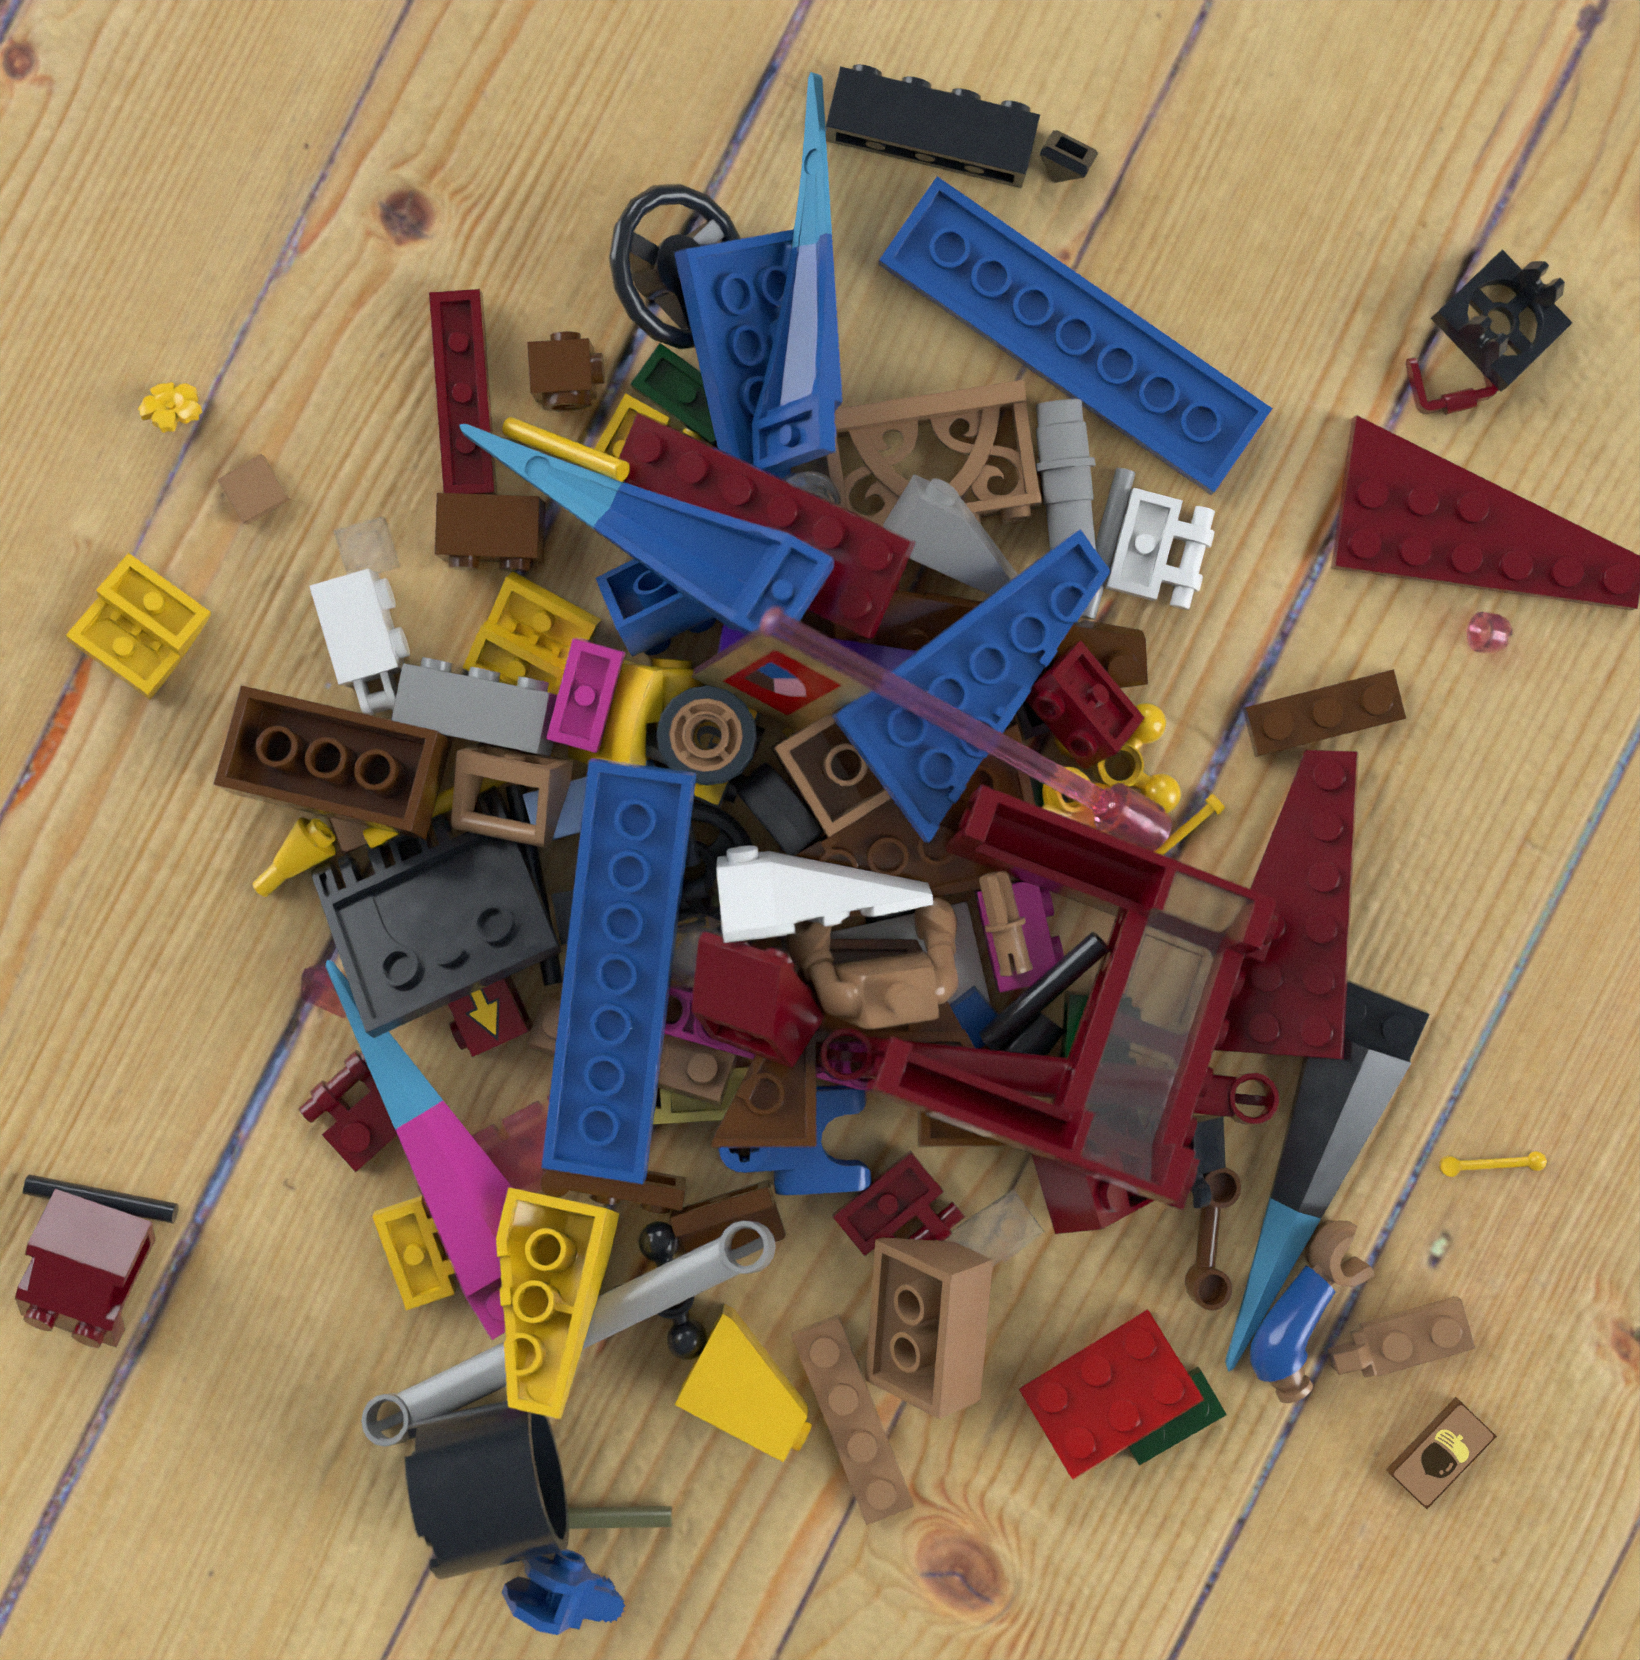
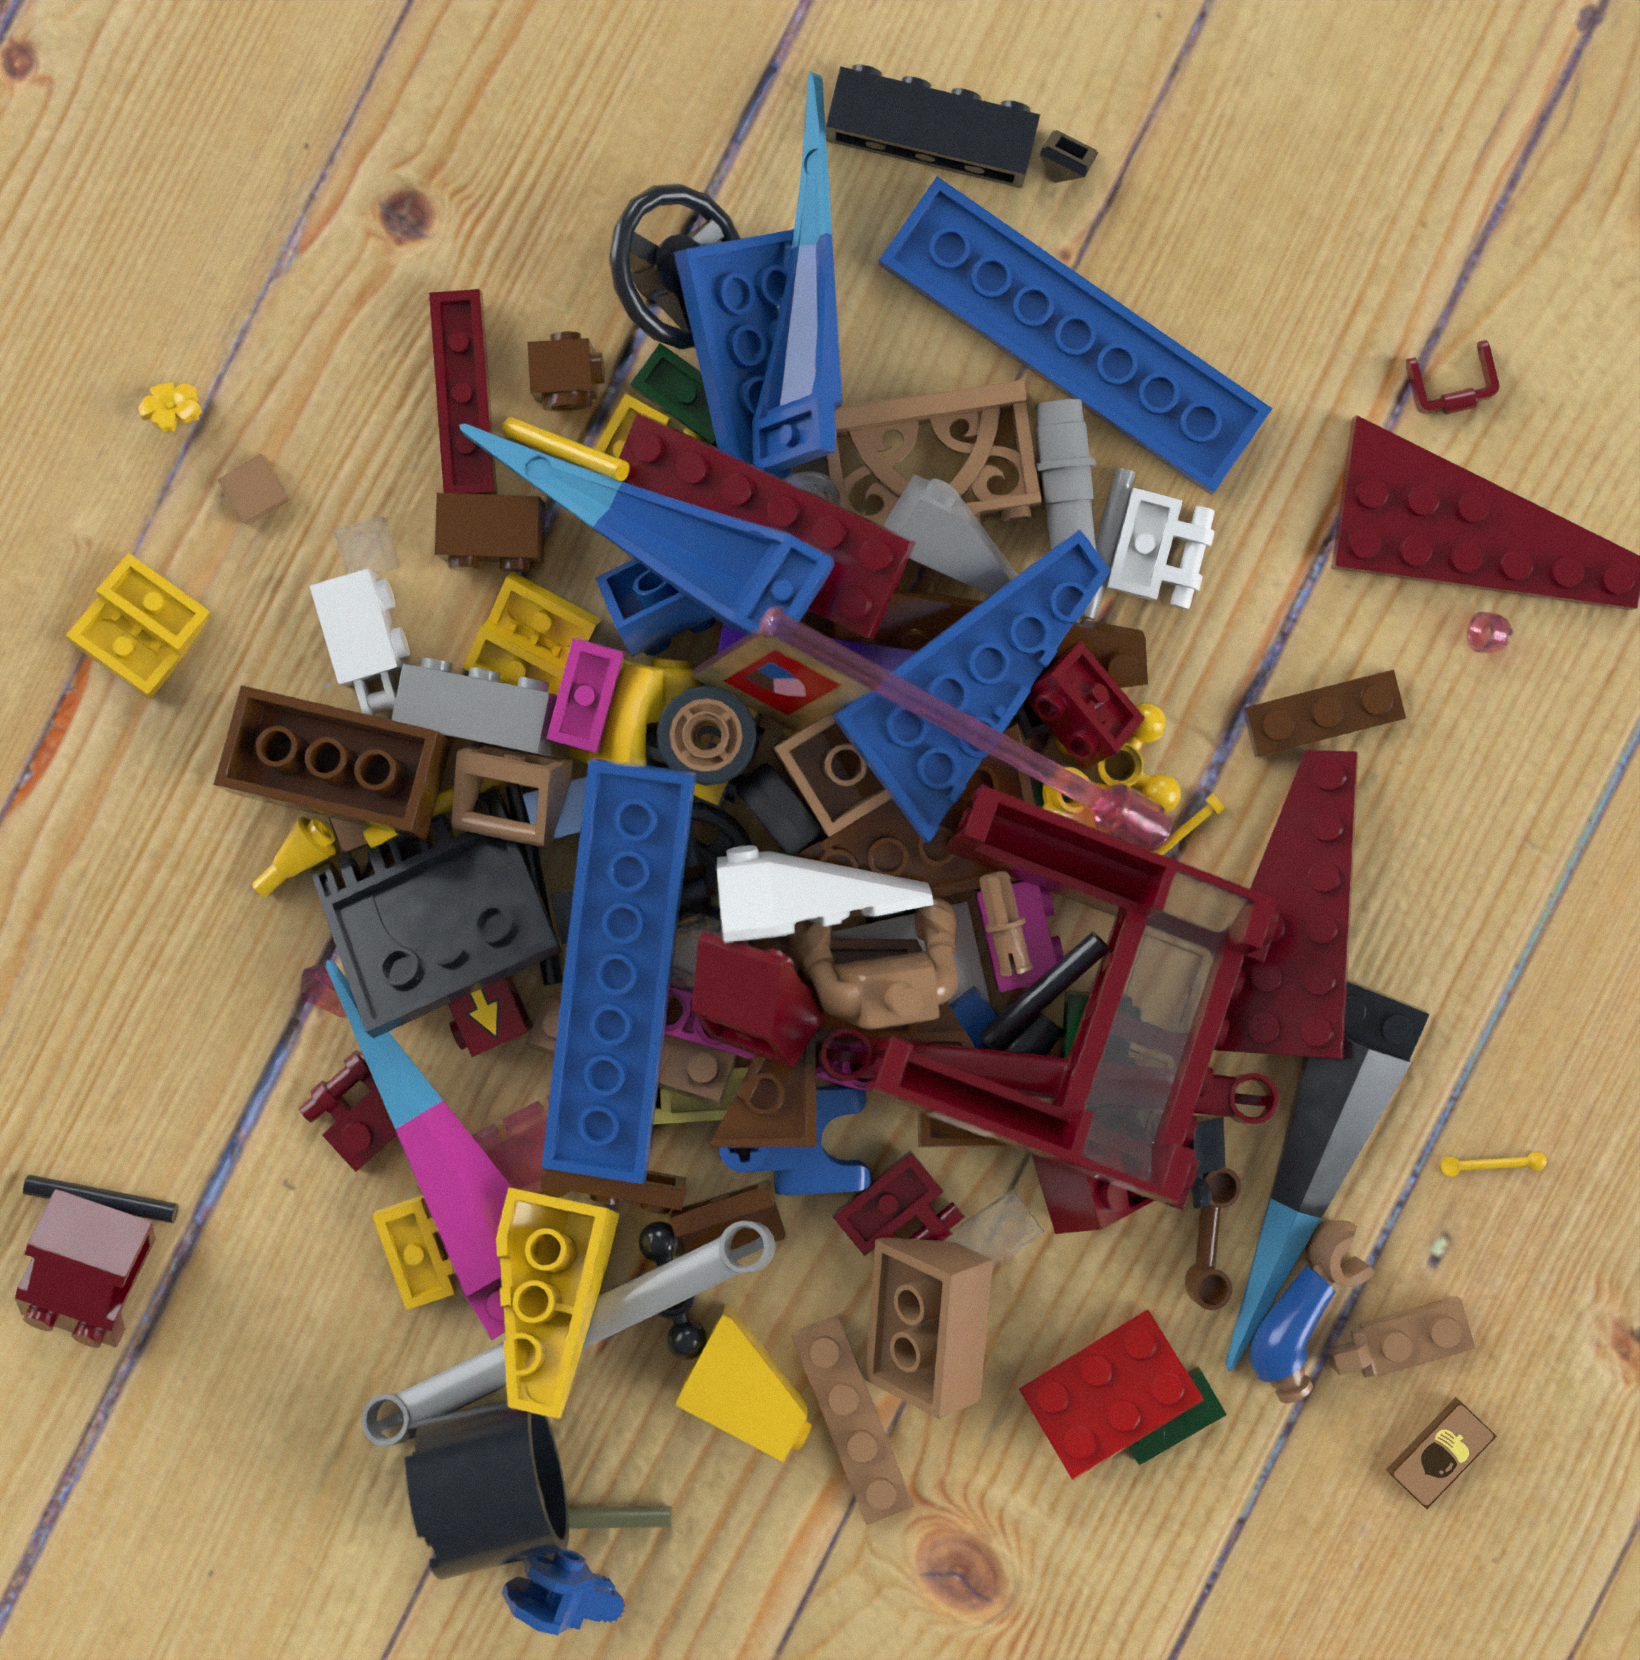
black piece [1431,249,1573,392] -> none

